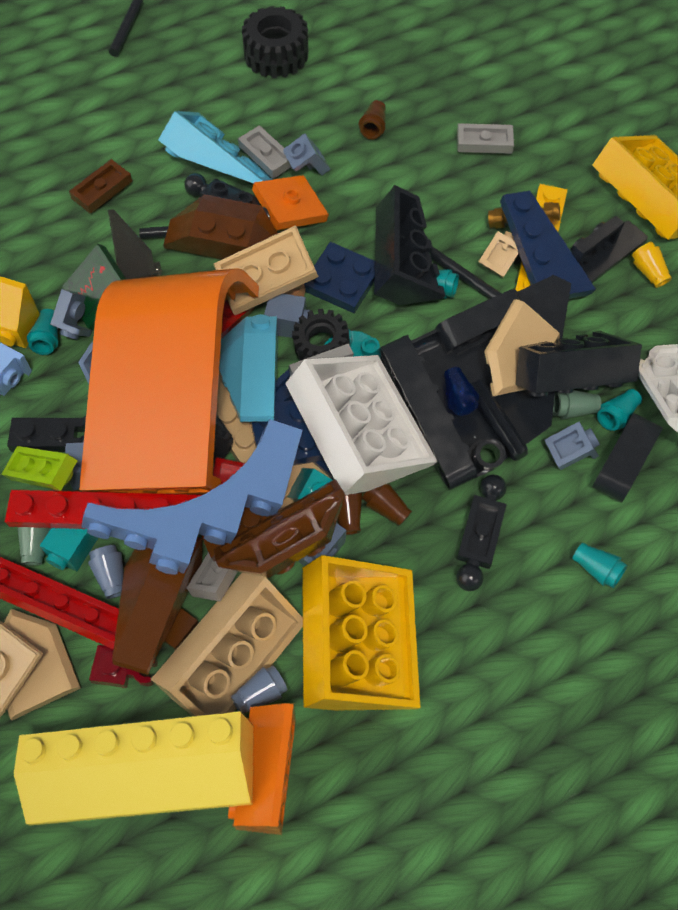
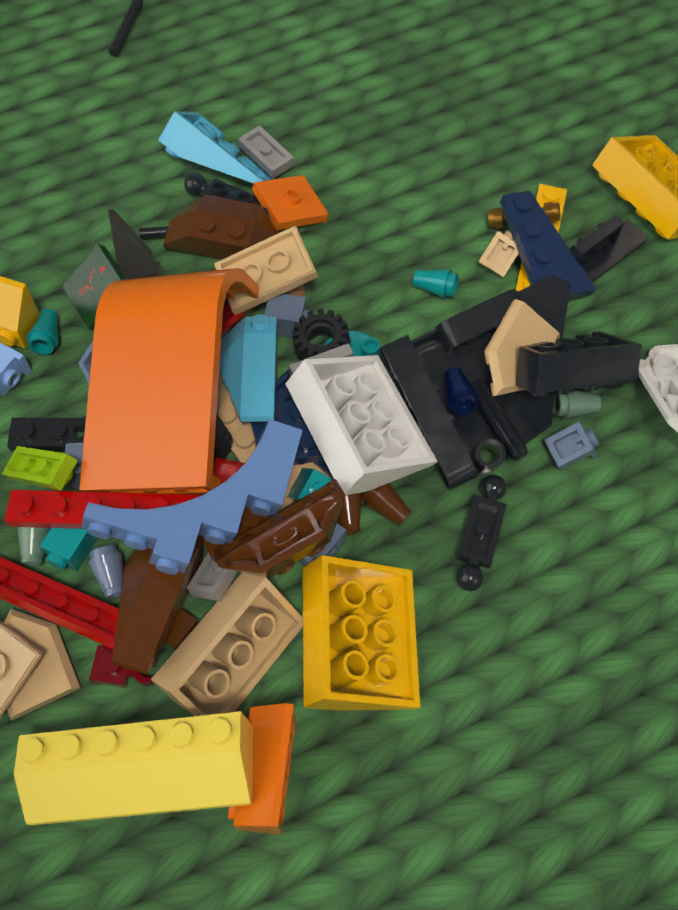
sand blue bracket [50,289,91,340] -> none
reddish brown plate [69,159,132,214] -> none
sand blue cone [231,665,288,714] -> none
black tyre [242,6,309,78] -> none
sand blue bracket [283,133,330,175] -> none
dark blue plate [304,242,375,314] -> none
reddish brown cone [359,100,386,139] -> none
black wedge [374,185,446,305] -> none
black bar [430,247,501,299] -> none
light grey plate [457,123,514,154] -> none
teal cone [572,542,628,588] -> none
black beam [592,412,663,503] -> none
teal cone [597,389,642,431] -> none
yellow cone [632,242,672,288] -> none

